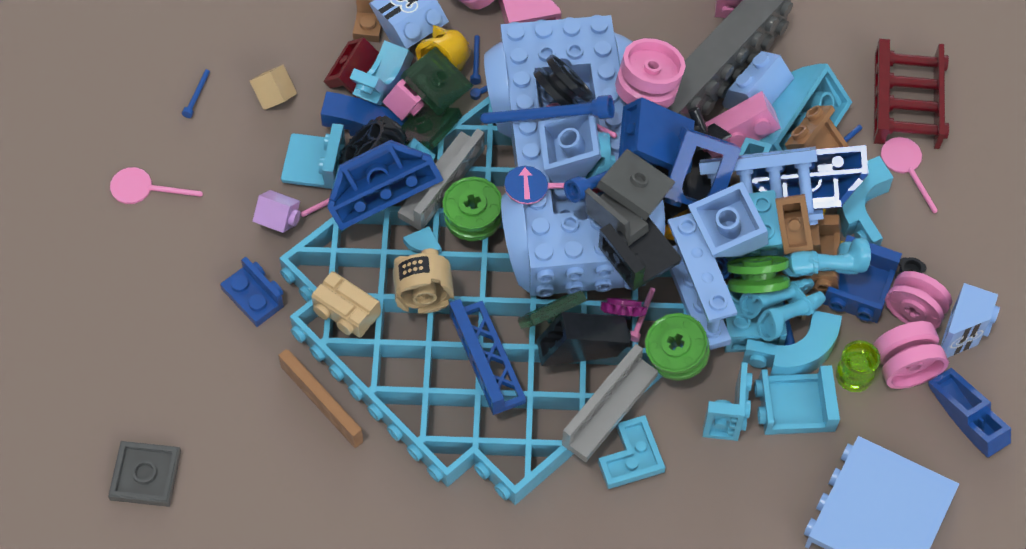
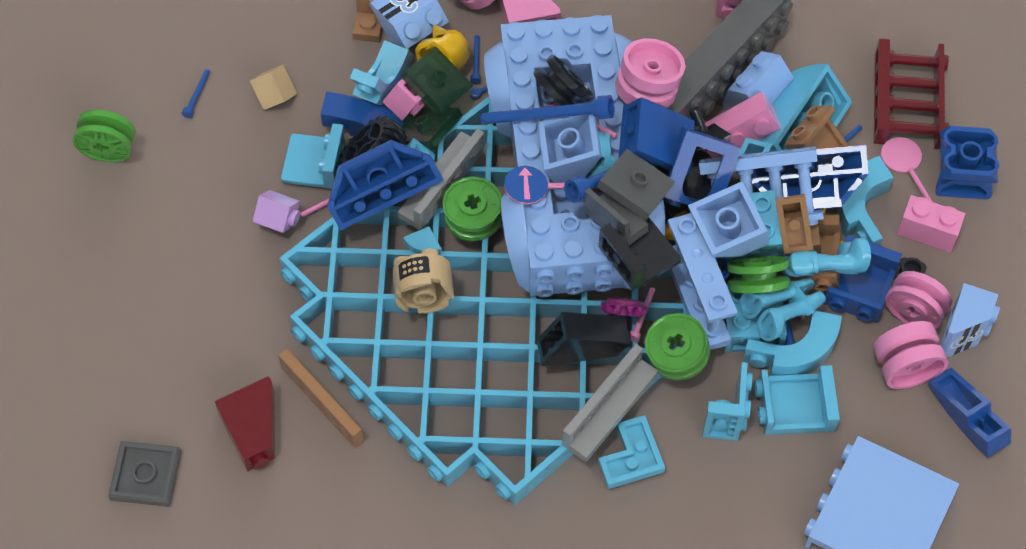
bright pink piece [110,167,203,204] -> none
blue bracket [220,257,284,327] -> none
tan brick [311,271,381,338] -> none
dark red panel [323,37,379,98] -> none
blue fence [449,299,527,415] -> none
clear green plate [517,290,587,329] -> none
clear neon green wheel [836,340,880,392] -> none
none -> bright green wheel [72,109,136,162]
none -> dark red slope [214,376,275,472]
none -> bright pink brick [897,195,966,253]
none -> blue piece [936,126,999,200]

